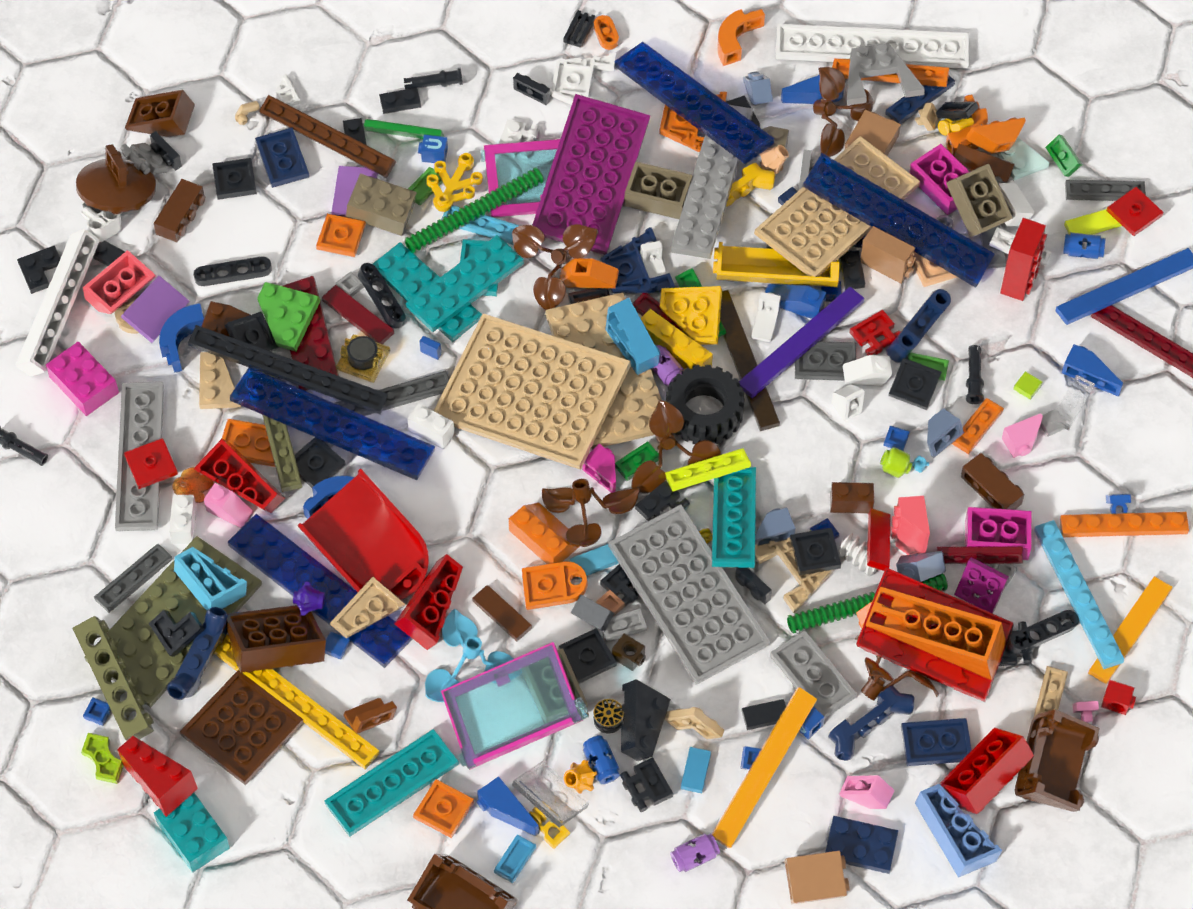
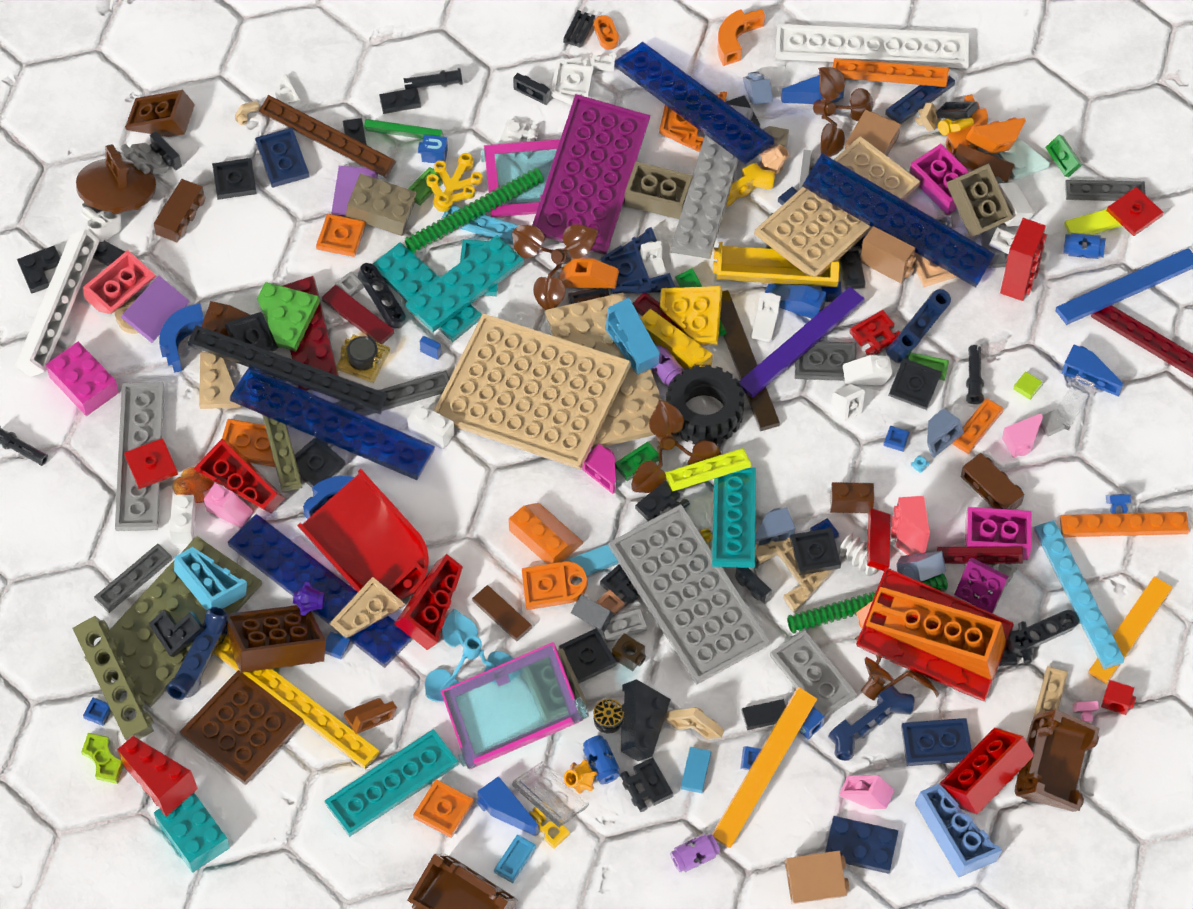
black beam [193,256,272,286] -> none
reddish brown plant [542,479,639,547] -> none
light grey wing [847,43,924,105] -> none
lime head [880,447,913,478] -> none

